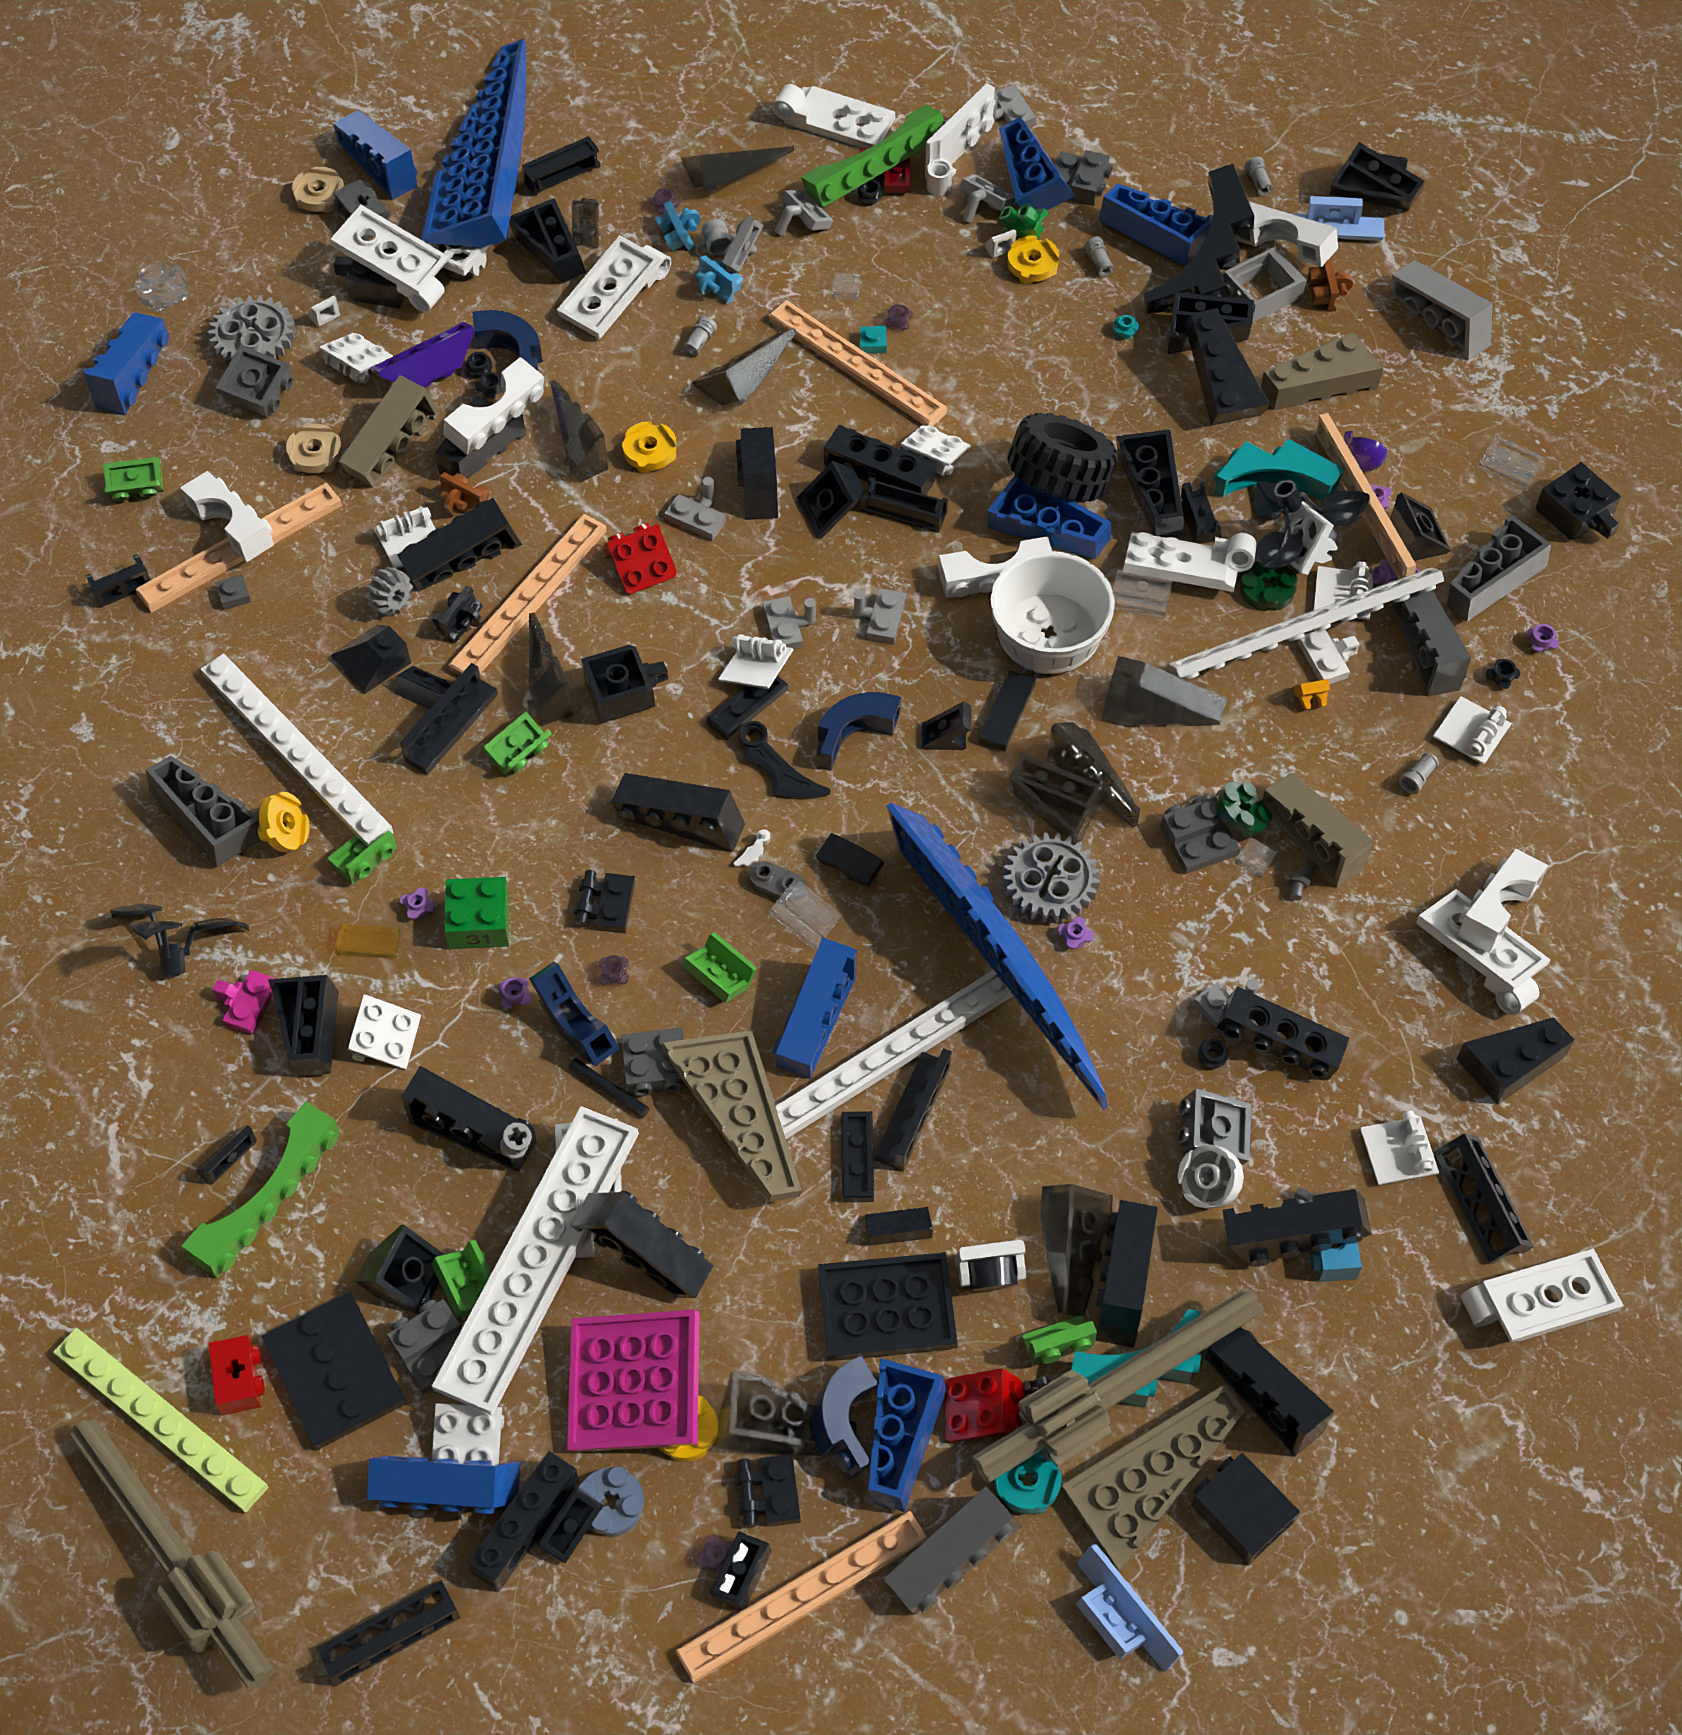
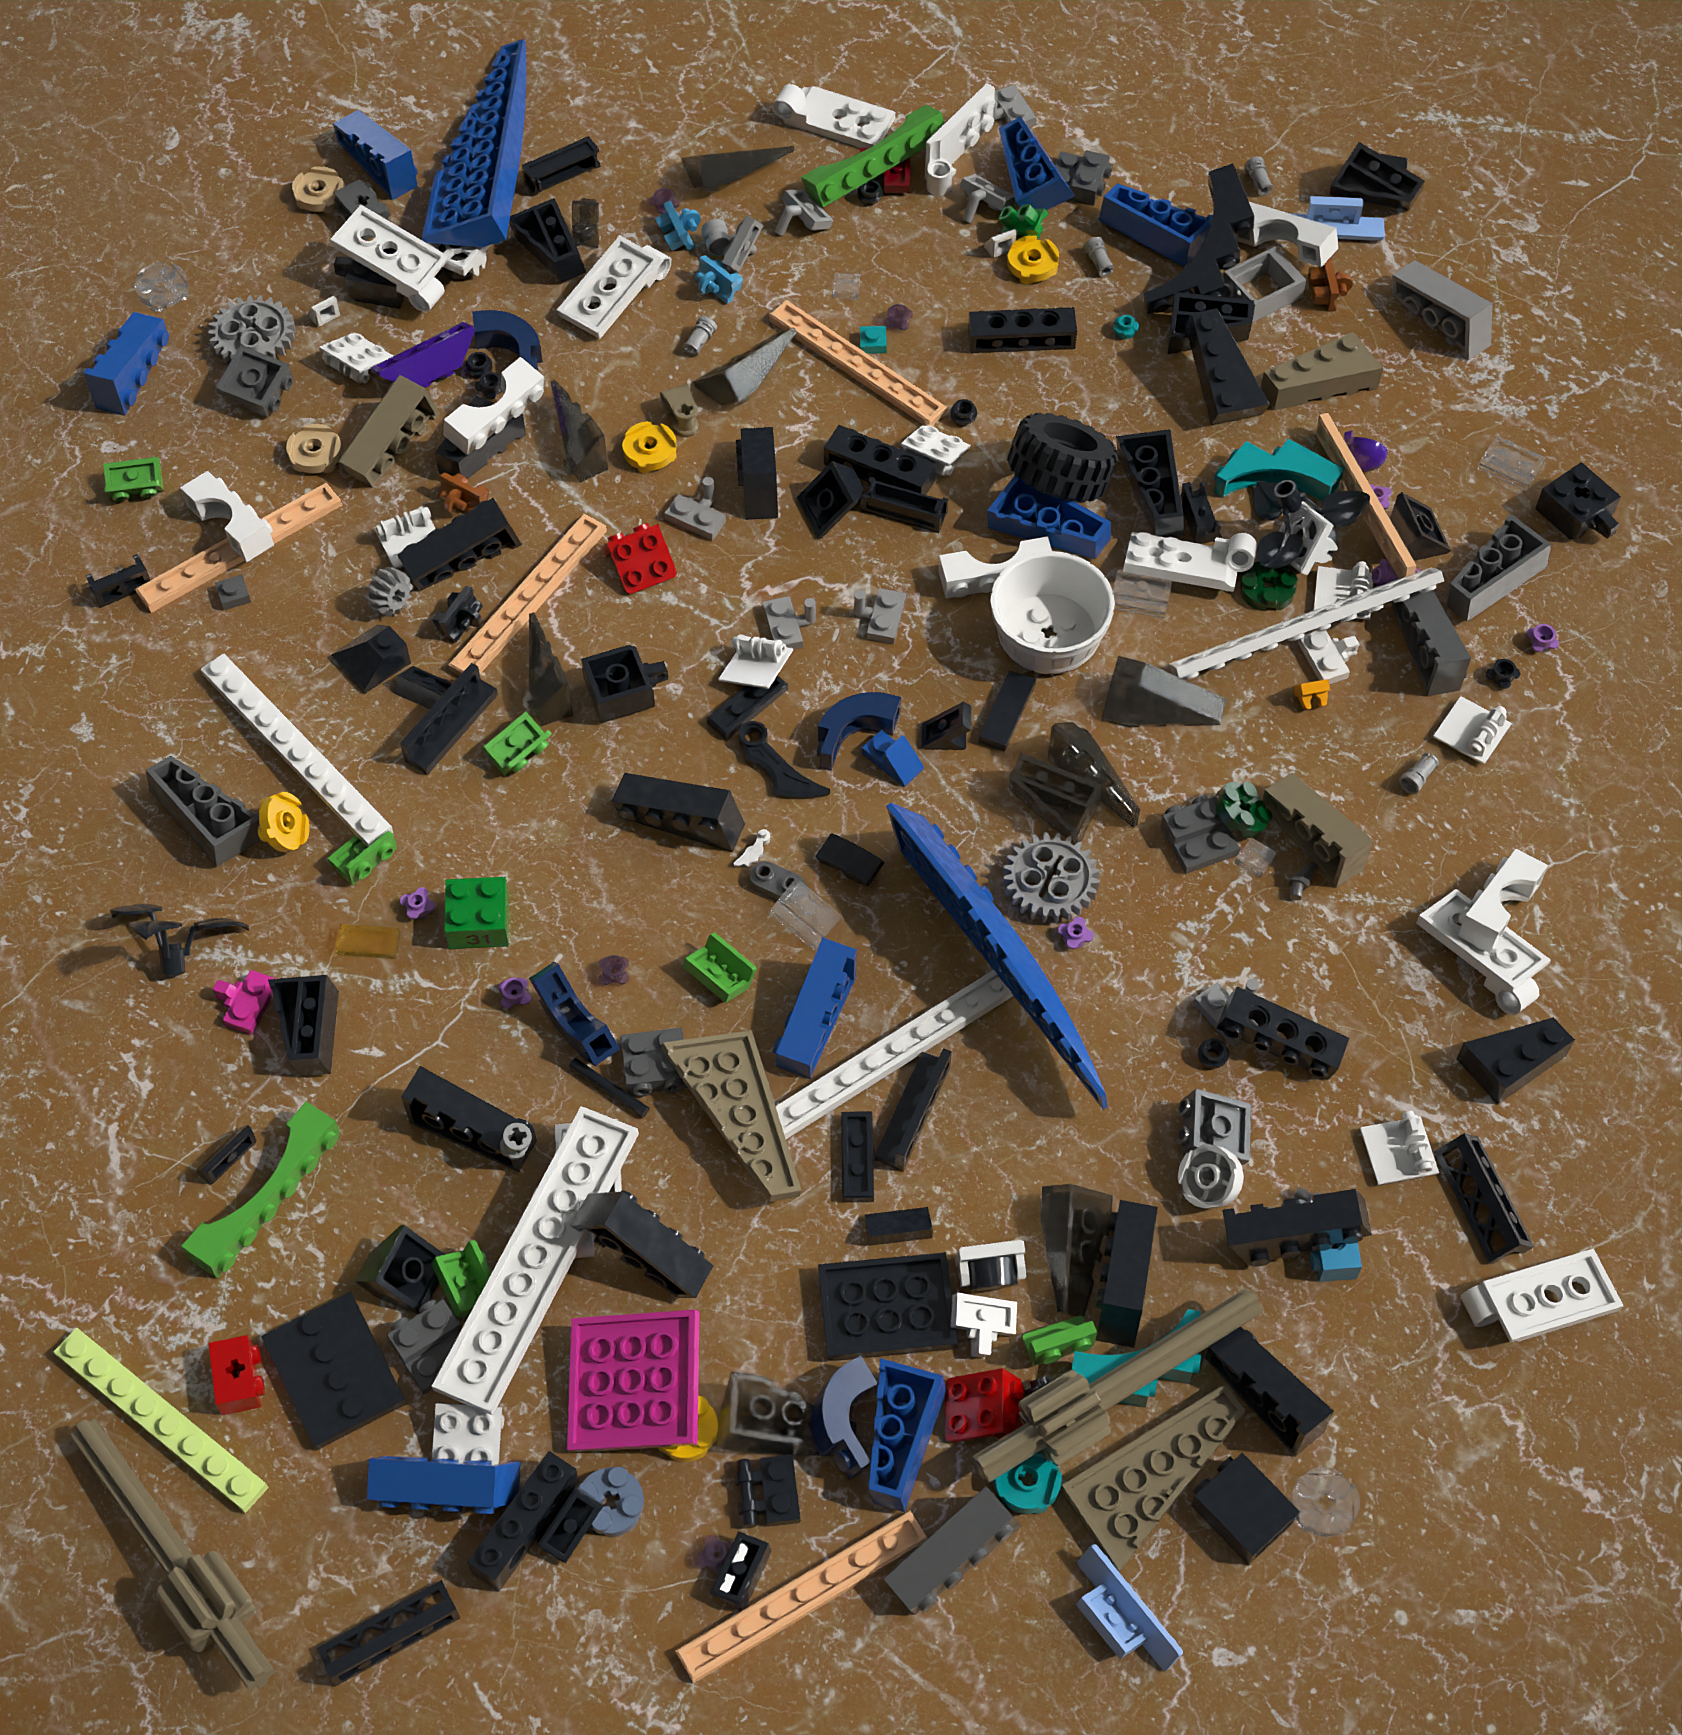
white hinge [347,994,421,1070] -> none
black plate [574,870,635,934] -> none
none -> dark tan piece [660,384,699,437]
none -> blue slope [862,730,924,787]
none -> black plate [950,399,977,425]
none -> white hinge [951,1293,1017,1358]
none -> black brick [968,307,1077,354]
none -> clear plate [1291,1467,1360,1537]

